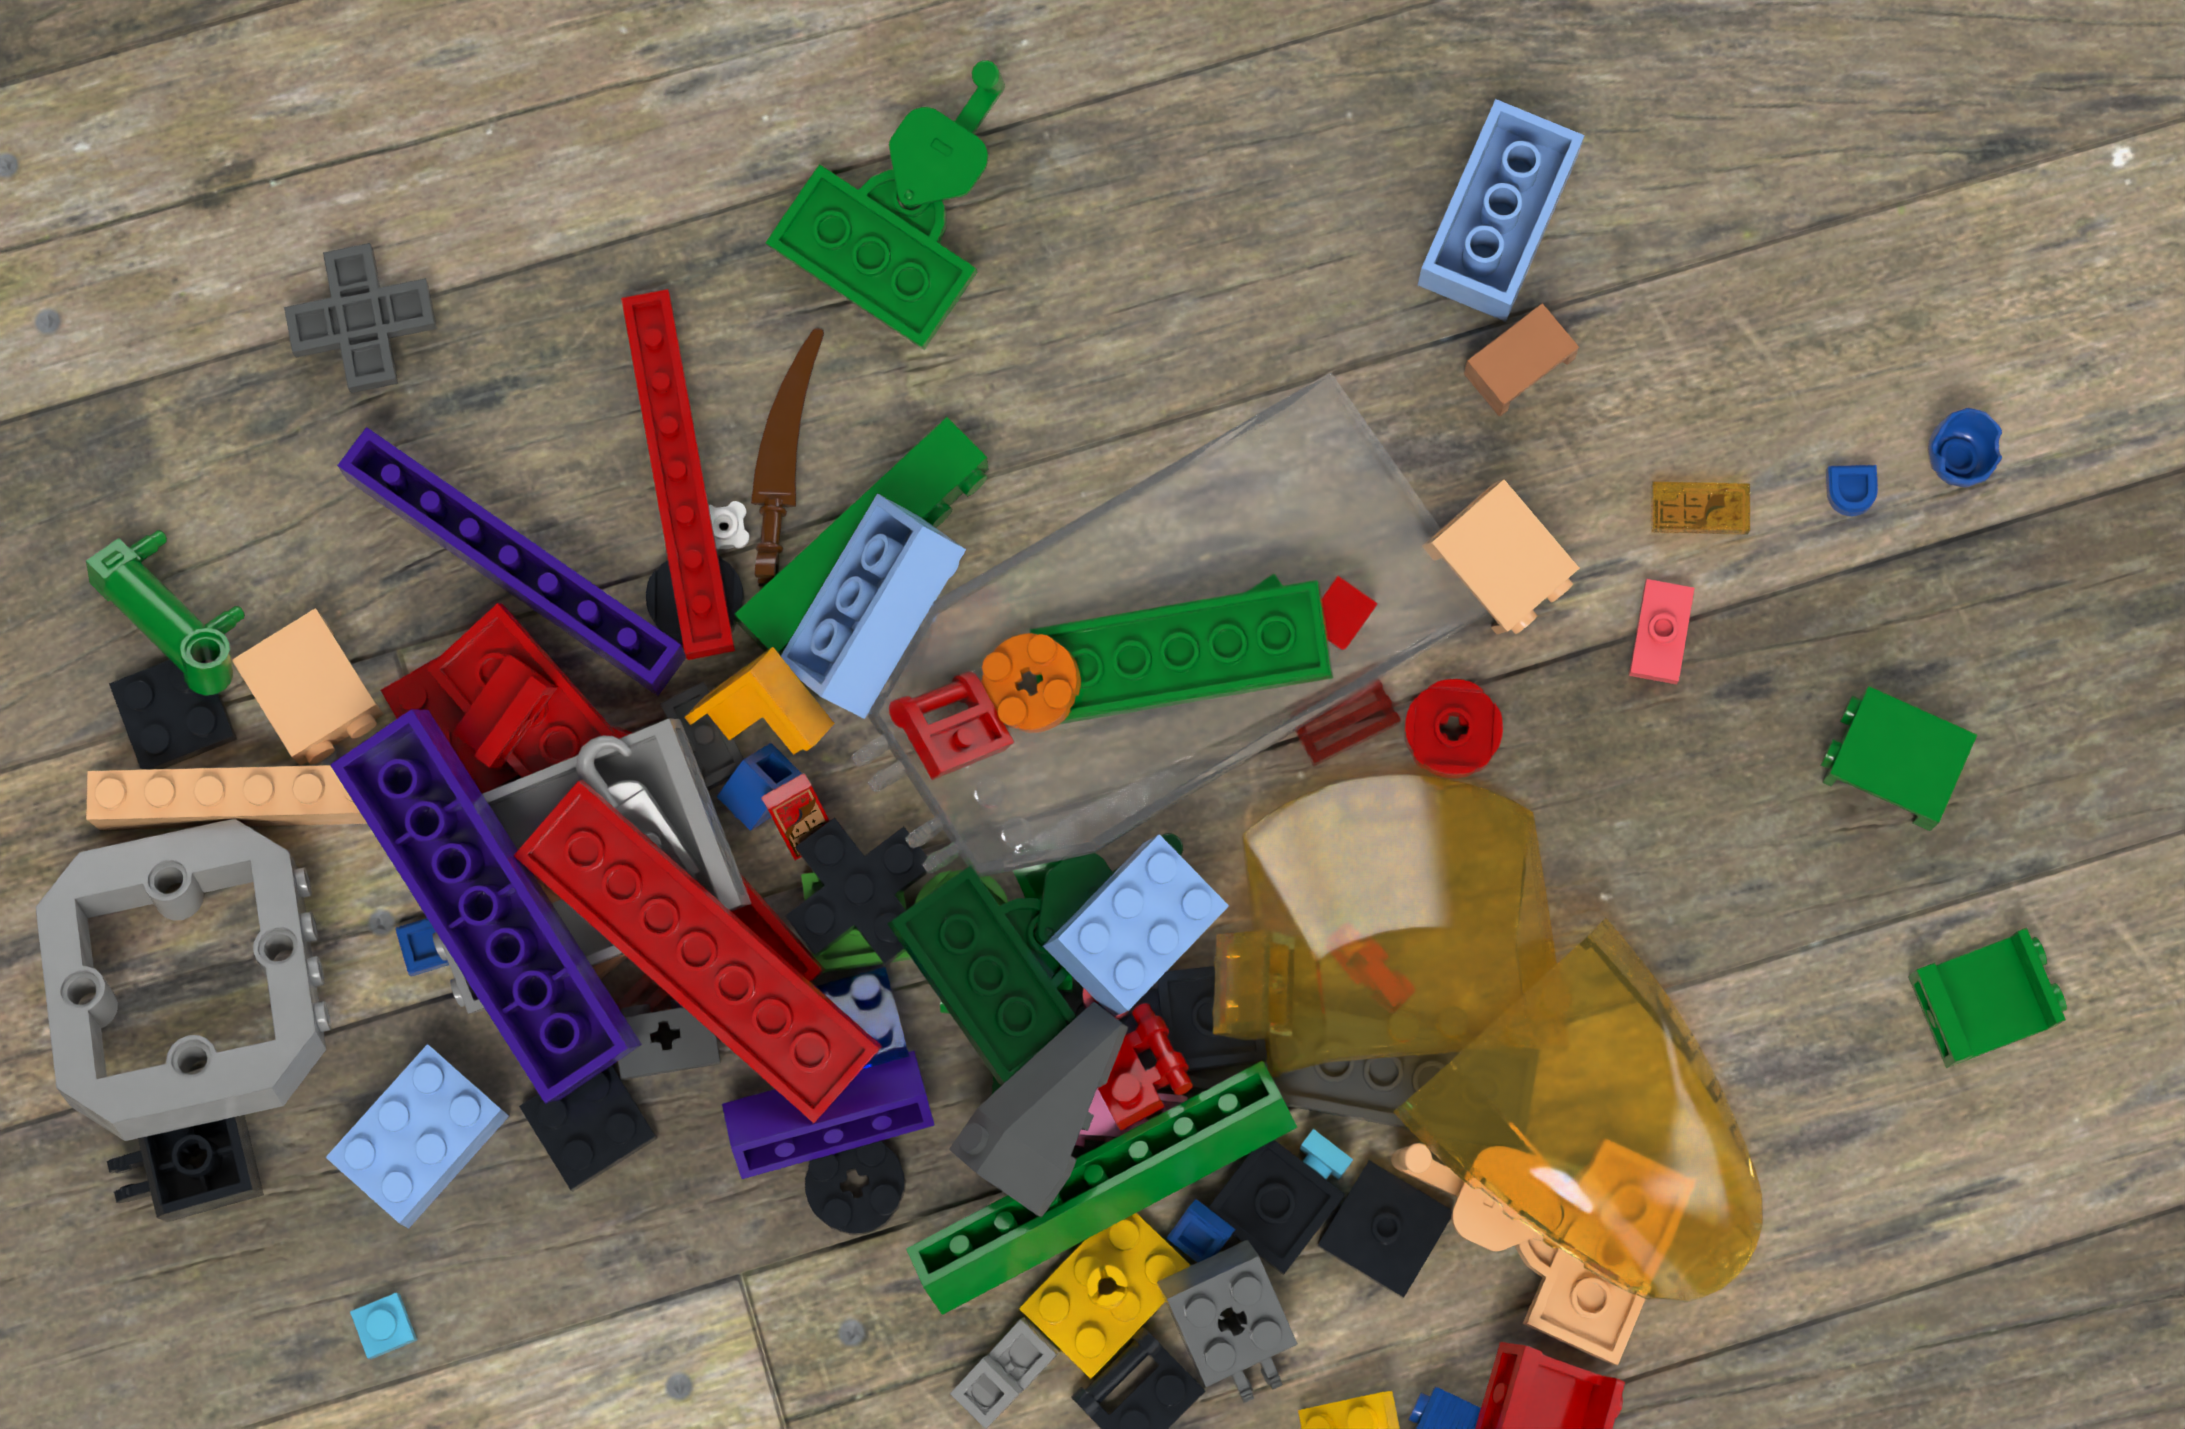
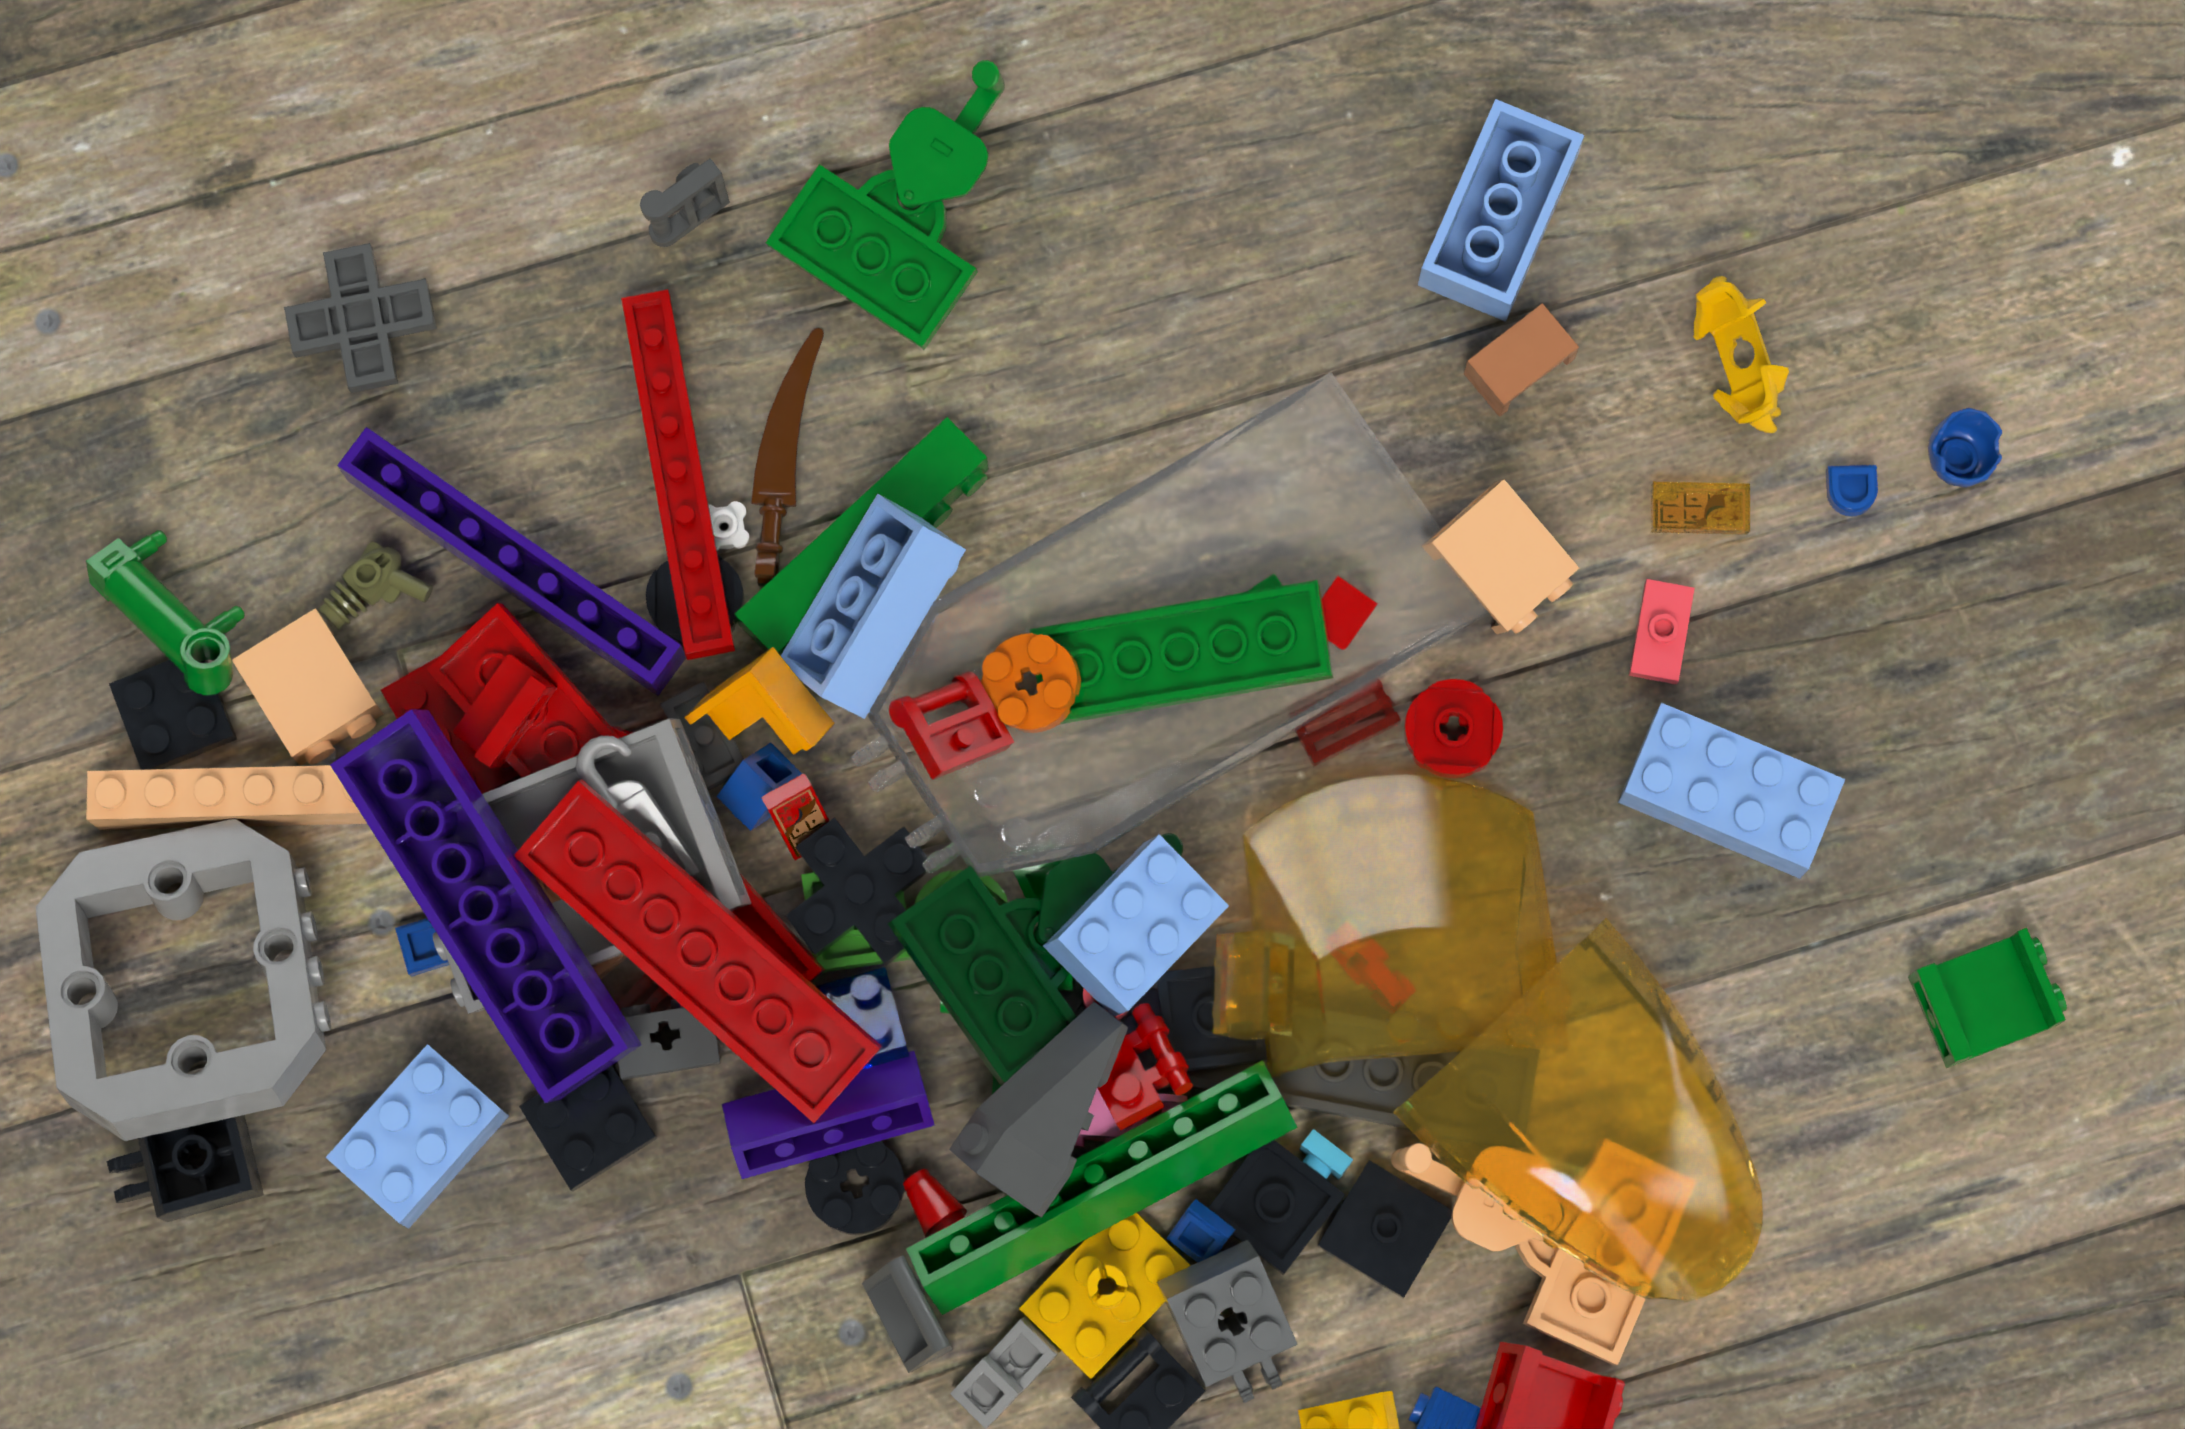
medium azure plate [350,1293,417,1360] -> none
green panel [1820,686,1977,831] -> none
none -> olive piece [318,541,433,630]
none -> dark grey plate [640,158,730,247]
none -> dark grey tile [862,1255,953,1373]
none -> red cone [903,1169,967,1238]
none -> light blue brick [1618,703,1845,879]
none -> yellow piece [1693,276,1789,433]

